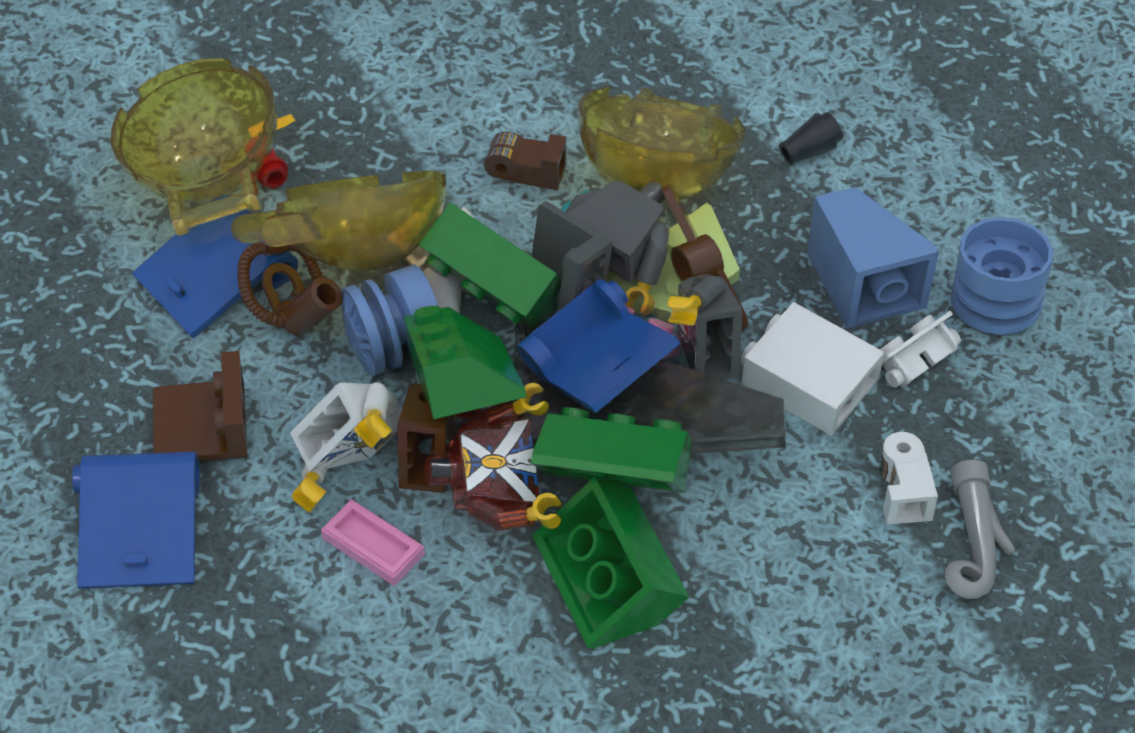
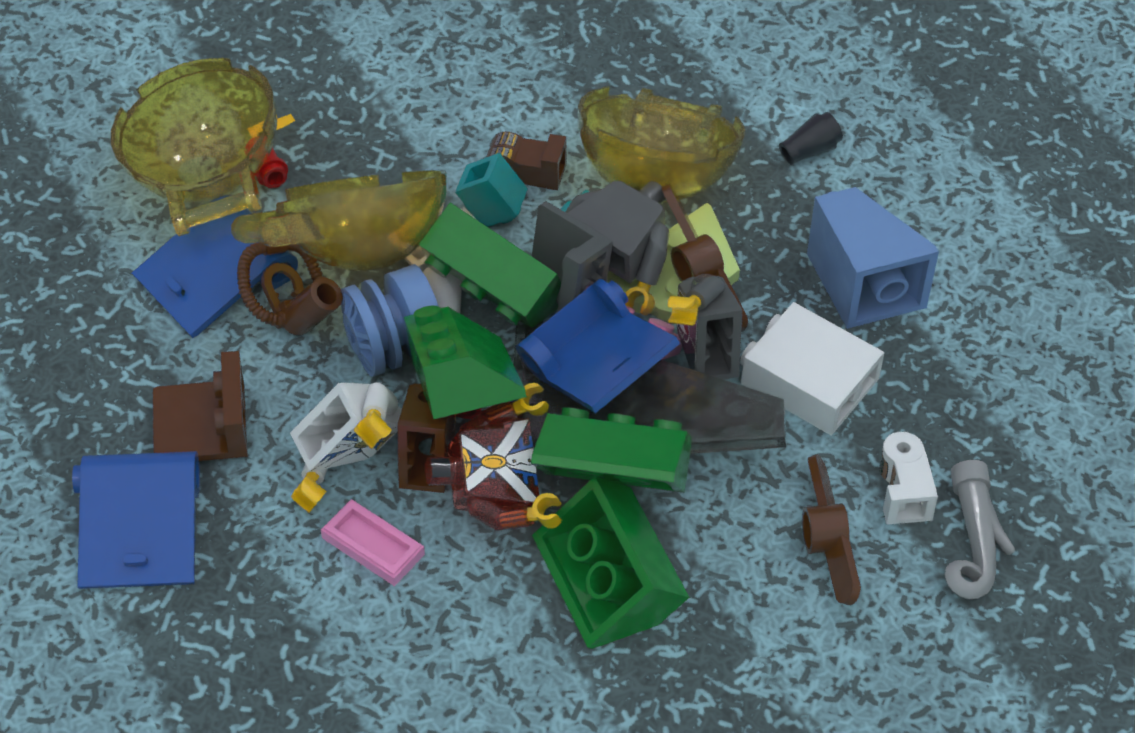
white hinge [880,311,961,388] -> none
medium blue wheel [951,217,1053,335] -> none
none -> teal brick [455,152,528,227]
none -> reddish brown piece [802,454,861,605]

